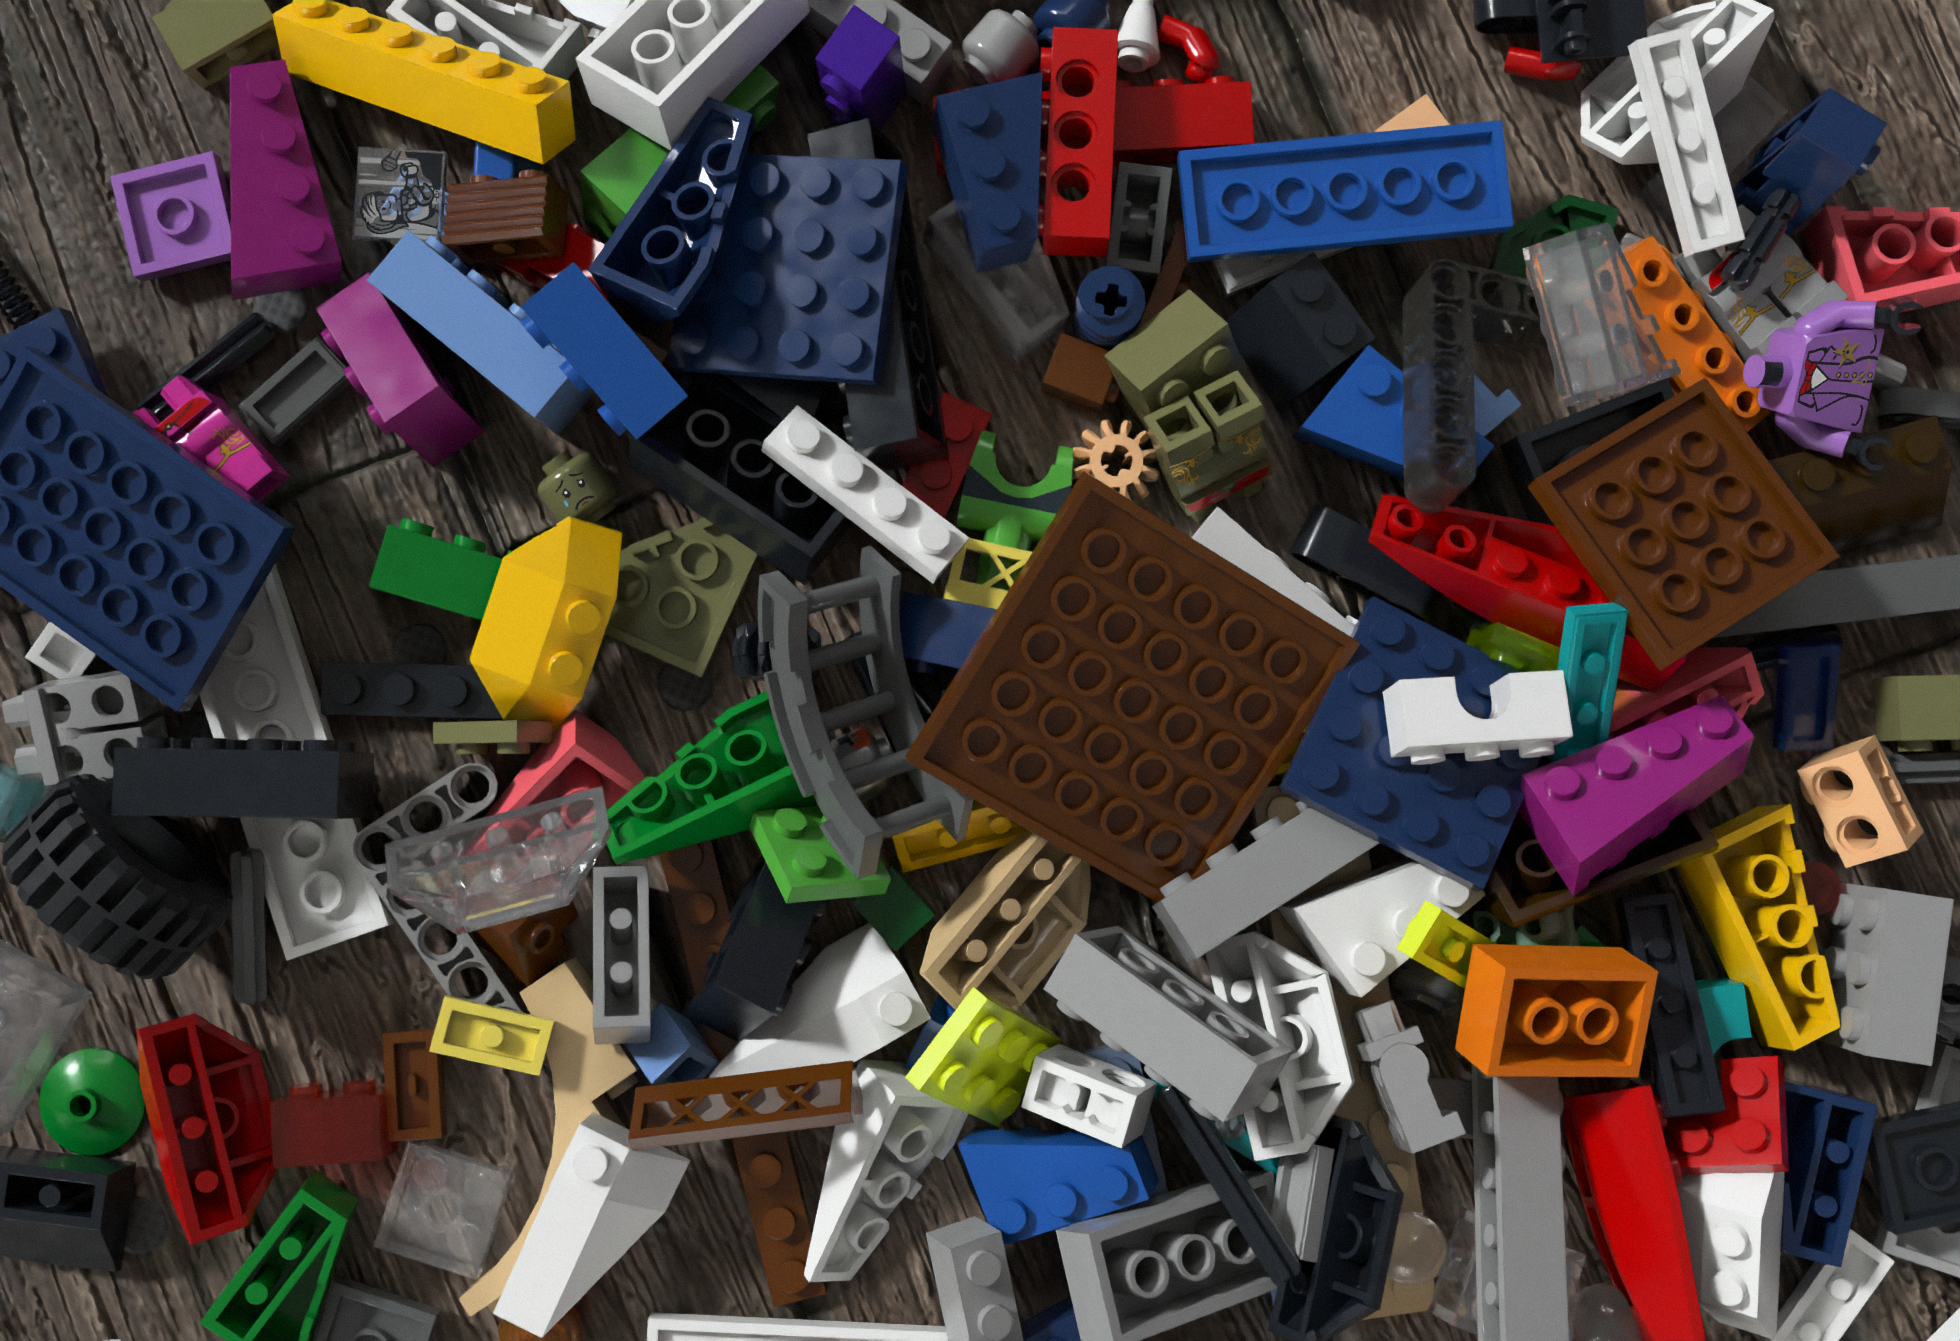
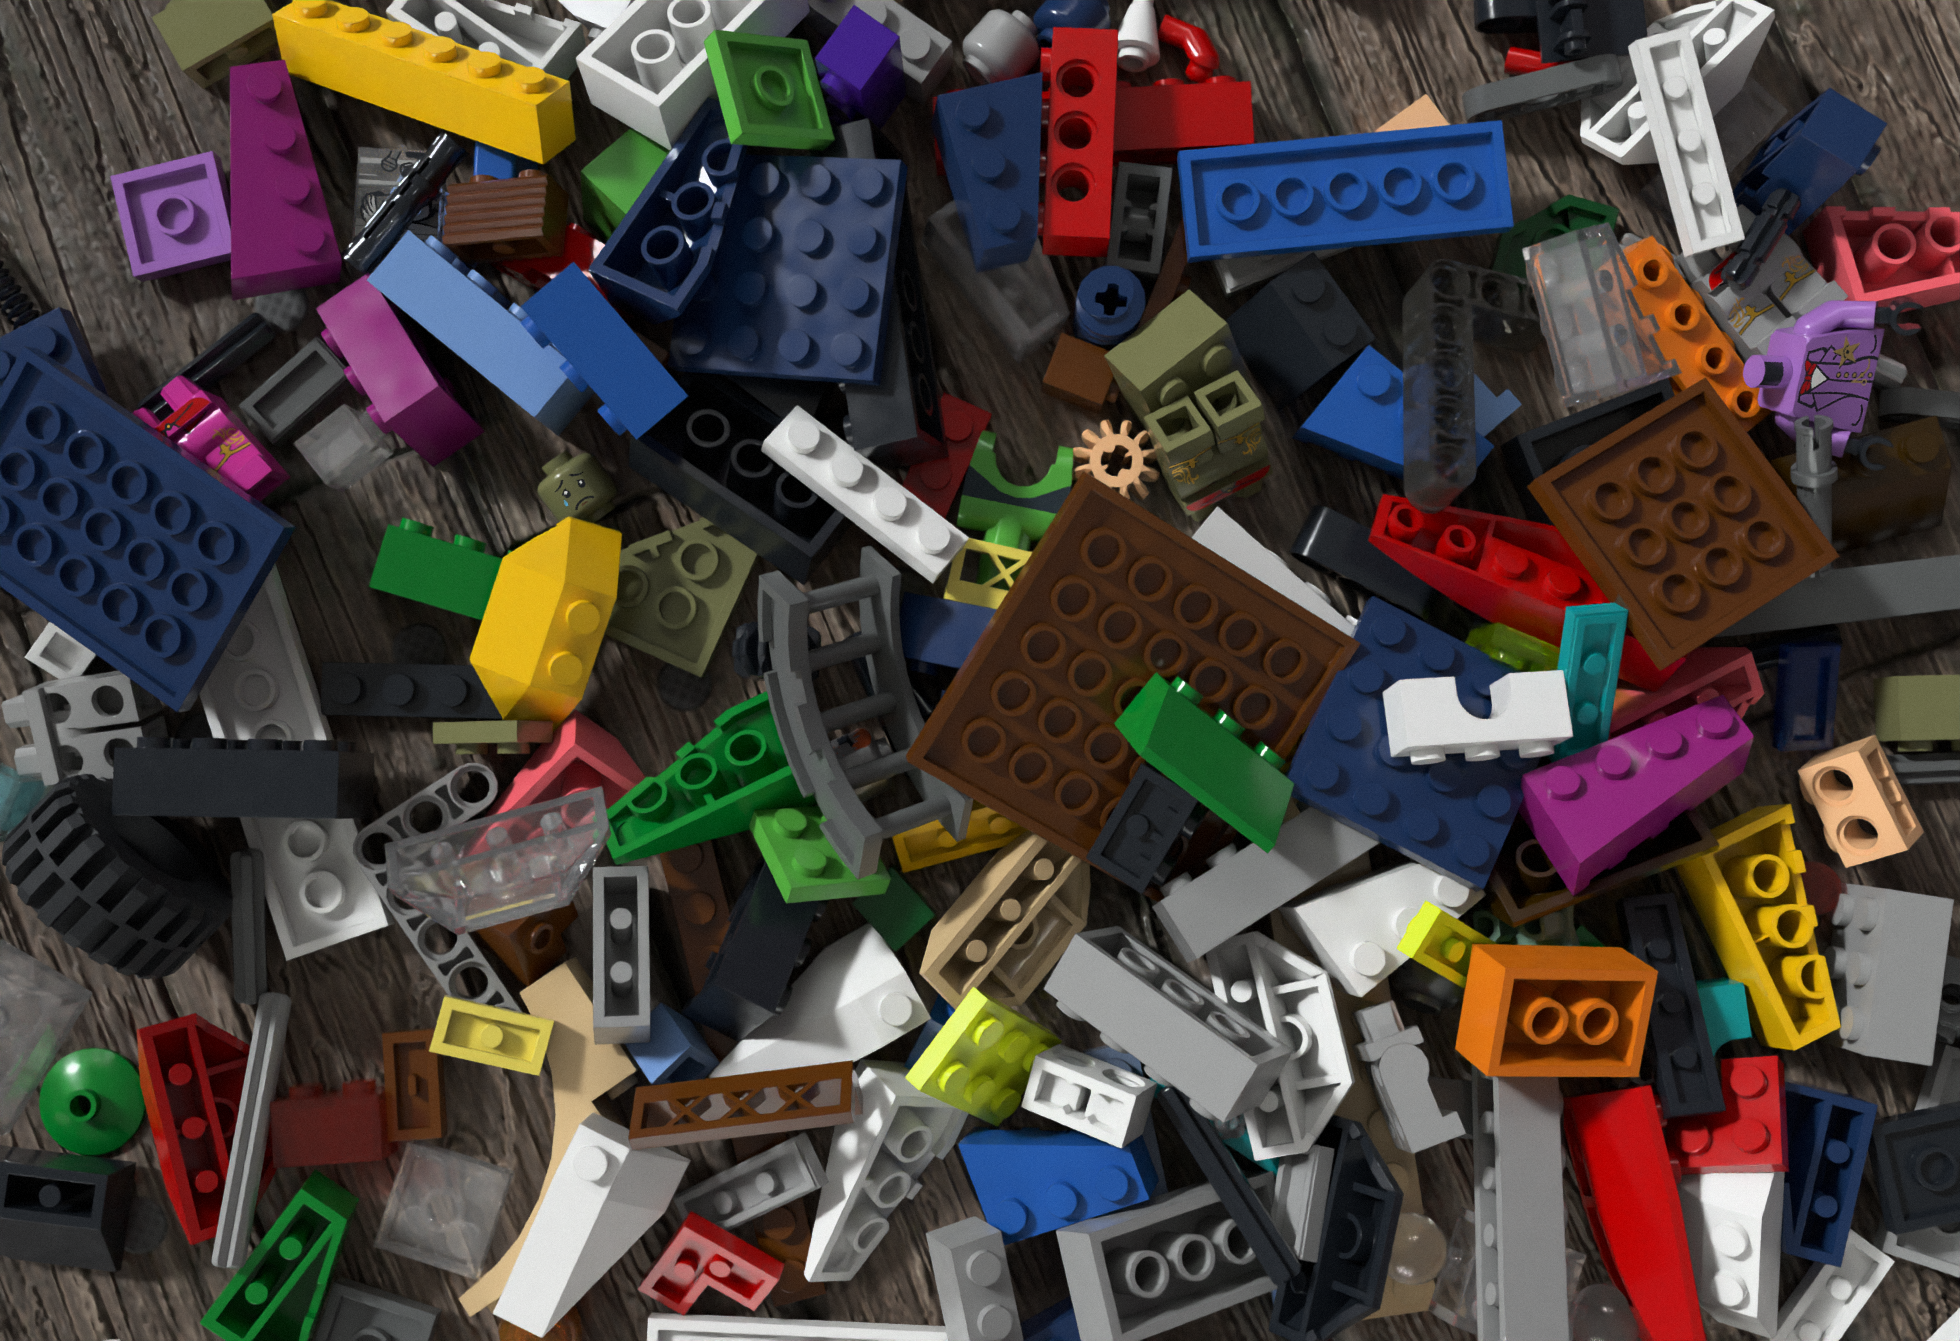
none -> light grey axle [211,992,291,1269]
none -> clear brick [294,404,393,492]
none -> black pin [341,130,469,274]
none -> red plate [637,1211,785,1316]
none -> light grey tile [673,1132,829,1231]
none -> bright green plate [704,30,835,151]
none -> black bracket [1086,762,1207,894]
none -> green slope [1114,672,1295,854]
none -> dark grey beam [1462,54,1623,123]
none -> dark grey pin [1791,415,1838,578]

